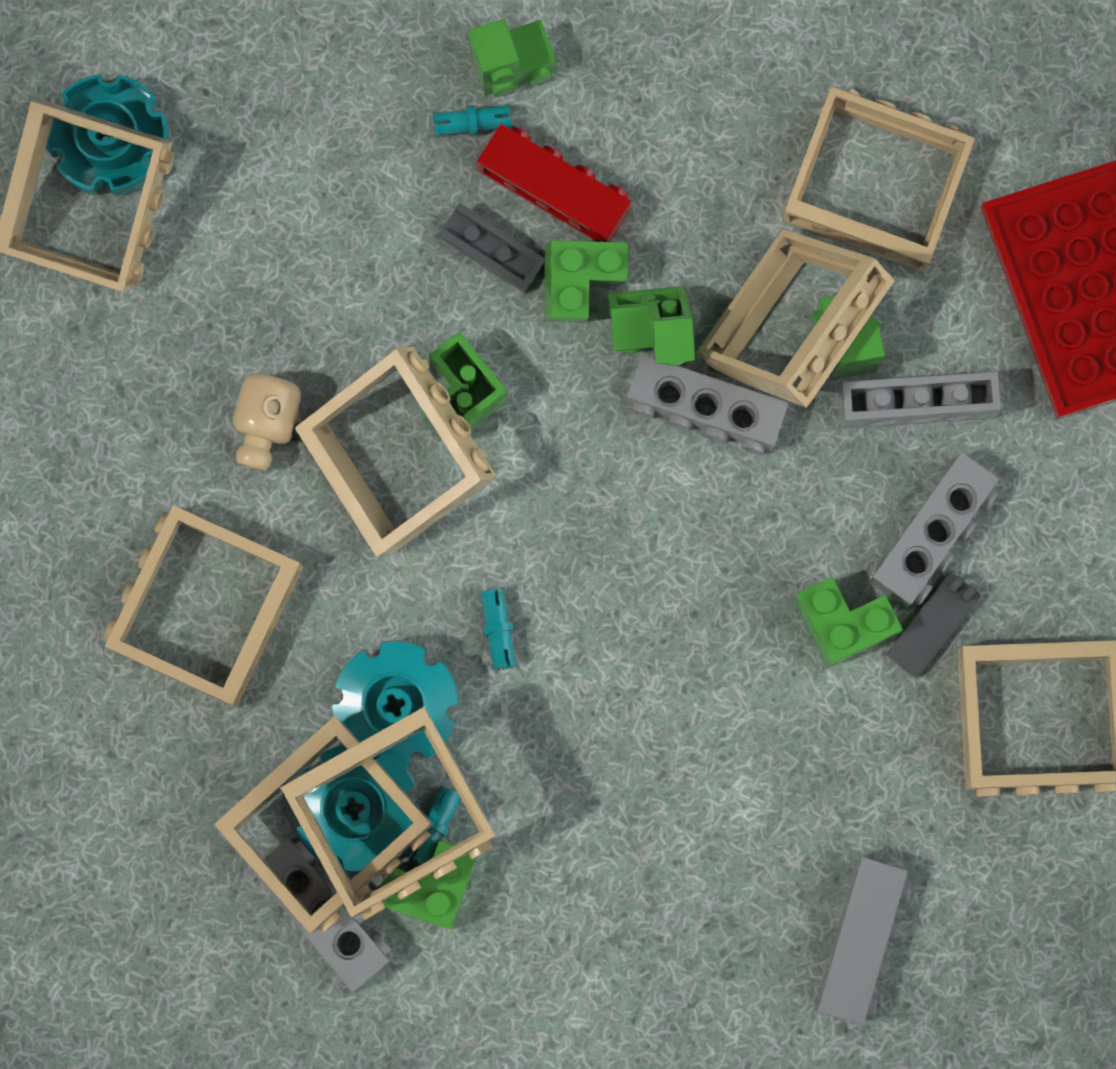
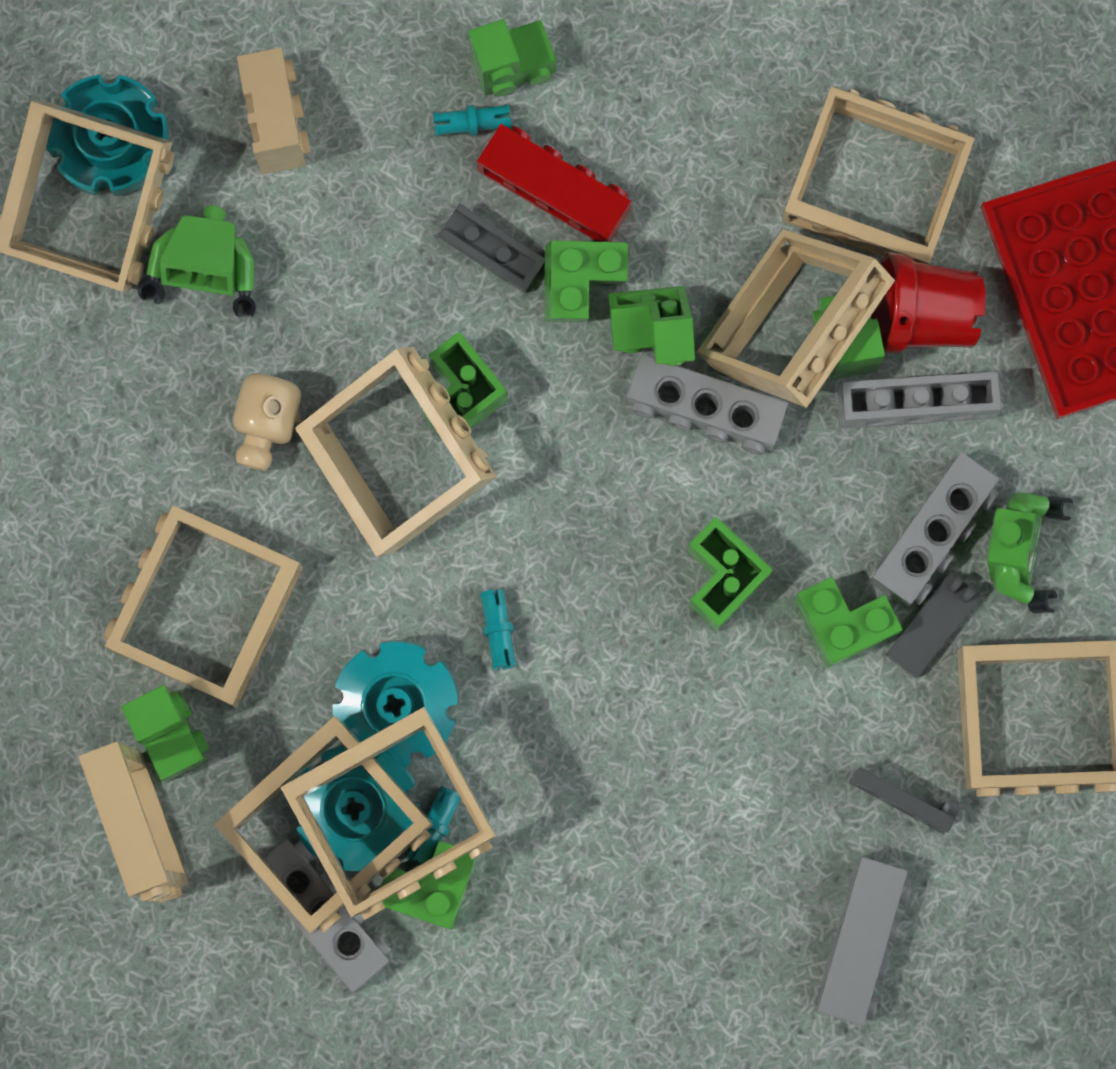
none -> tan window [78,741,190,903]
none -> bright green brick [120,685,210,783]
none -> bright green torso [138,205,257,317]
none -> tan wedge [237,47,311,175]
none -> bright green brick [687,516,773,632]
none -> dark grey hinge [850,767,959,834]
none -> red piece [871,252,986,354]
none -> bright green torso [987,492,1073,614]

